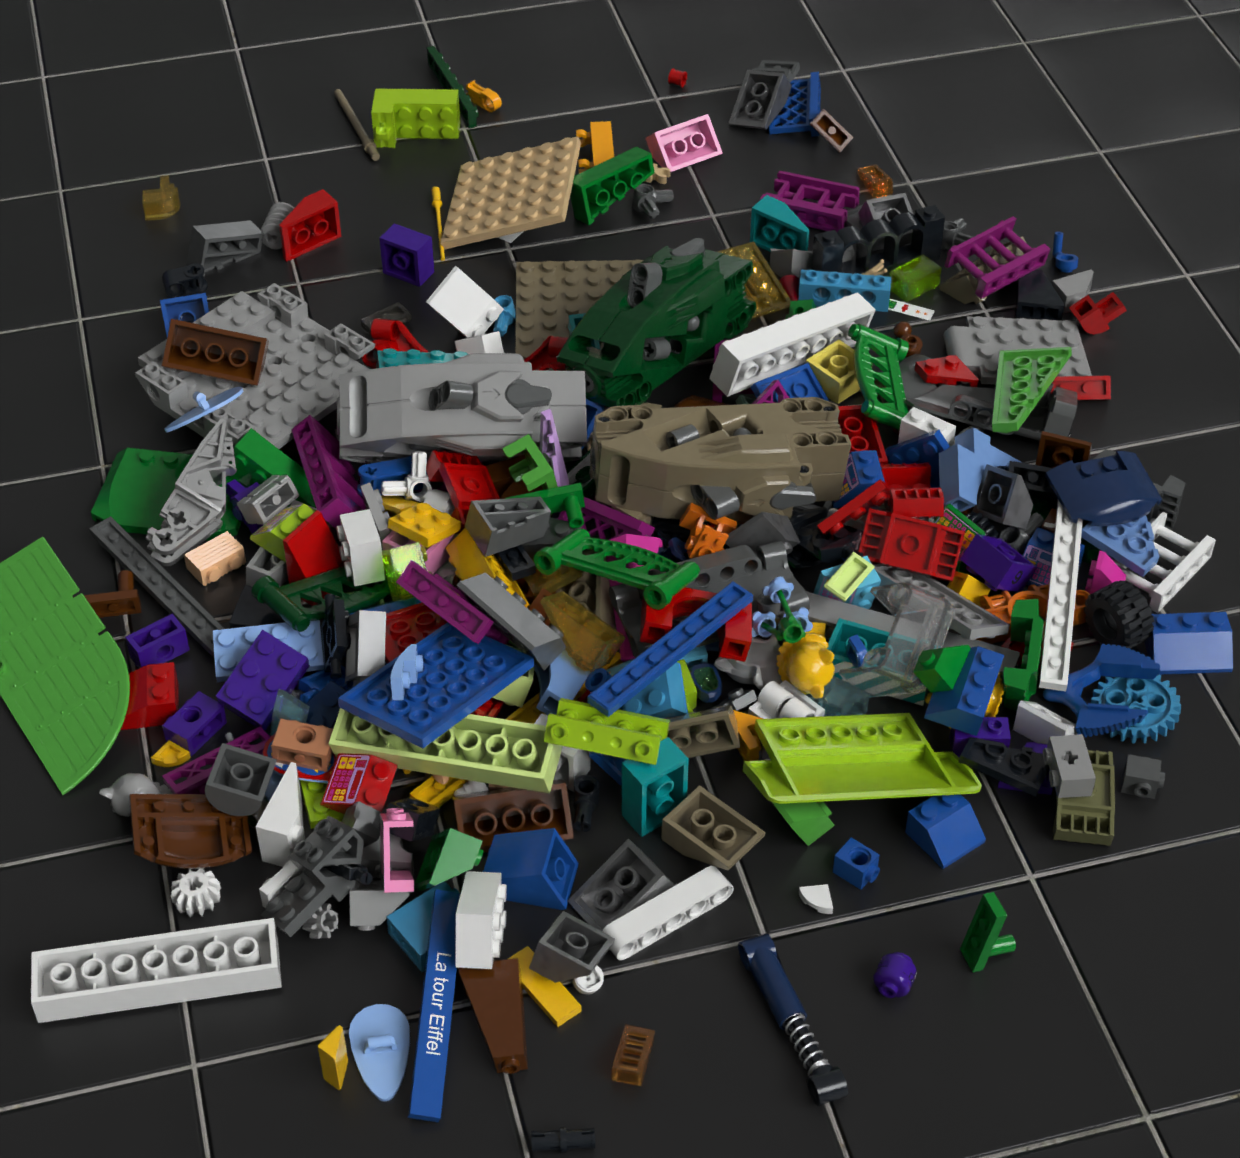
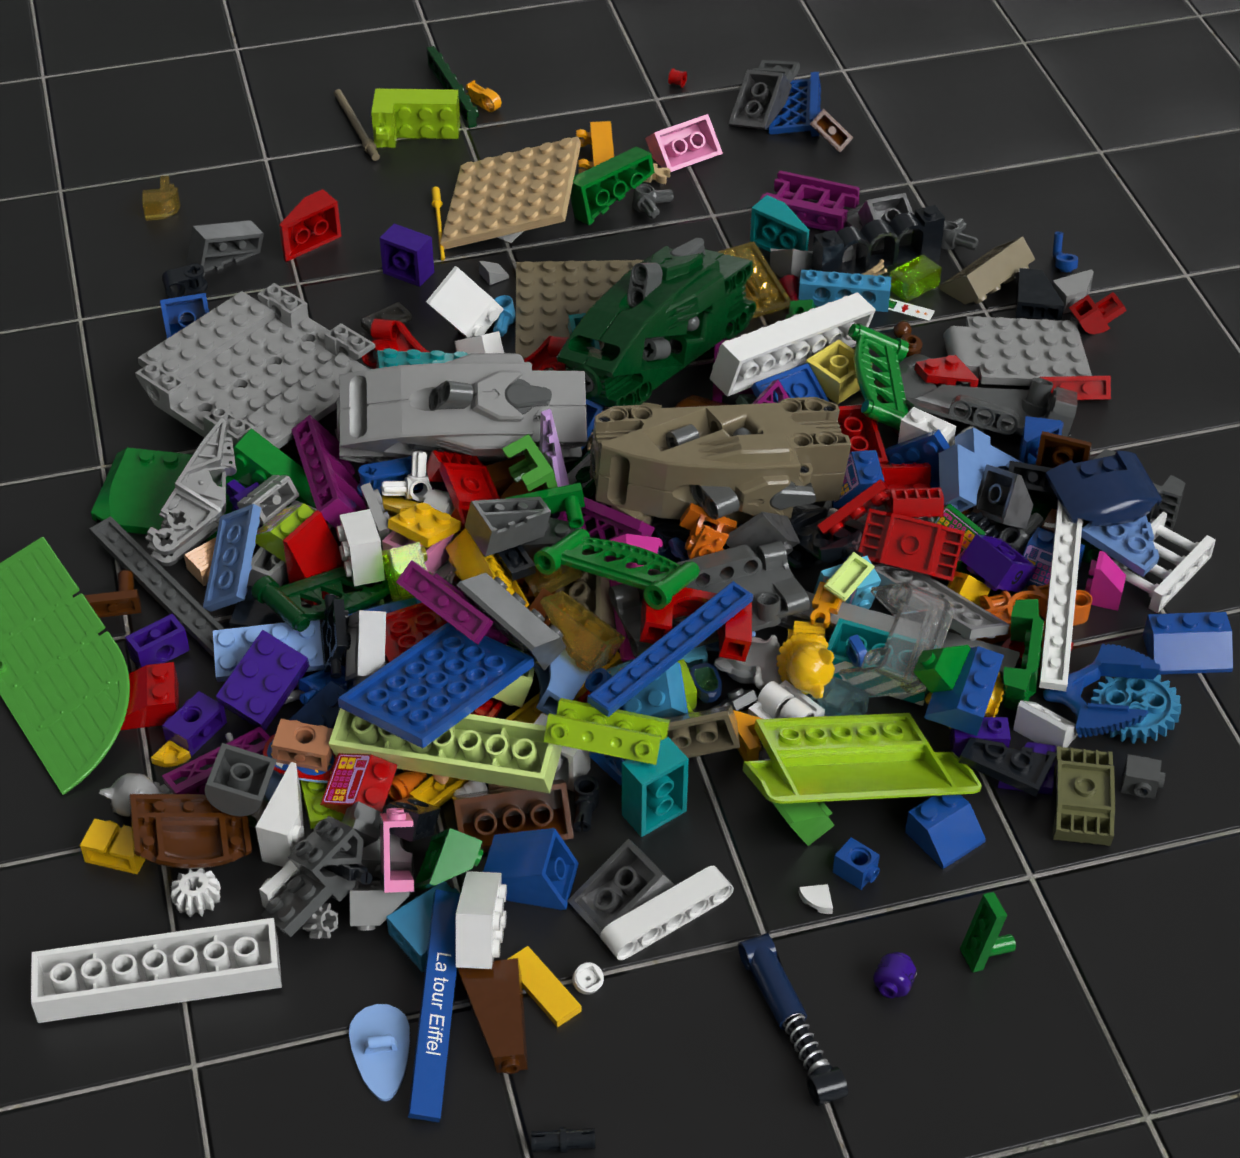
reddish brown slope [162,319,269,386] -> none
light blue shield [164,387,244,433] -> none
light grey piece [260,202,294,249] -> none
clear light blue slope [270,689,310,736] -> none
yellow slope [318,1025,348,1091] -> none
light blue slope [390,644,423,700] -> none
flat silver slope [529,911,615,982] -> none
clear orange slope [611,1025,655,1086] -> none
dark tan slope [661,785,765,871] -> none
plant [752,576,813,643] -> none
clear orange slope [857,164,893,198] -> none
magenta fence [944,216,1050,299] -> none
bright green wing [992,347,1072,433] -> none
light grey brick [1043,734,1096,798] -> none
black tyre [1084,580,1154,648] -> none
none -> yellow piece [80,818,145,874]
none -> medium blue plate [203,504,261,612]
none -> orange cone [388,770,427,801]
none -> light grey slope [478,261,509,285]
none -> light orange plate [810,581,842,629]
none -> blue slope [1018,416,1064,465]

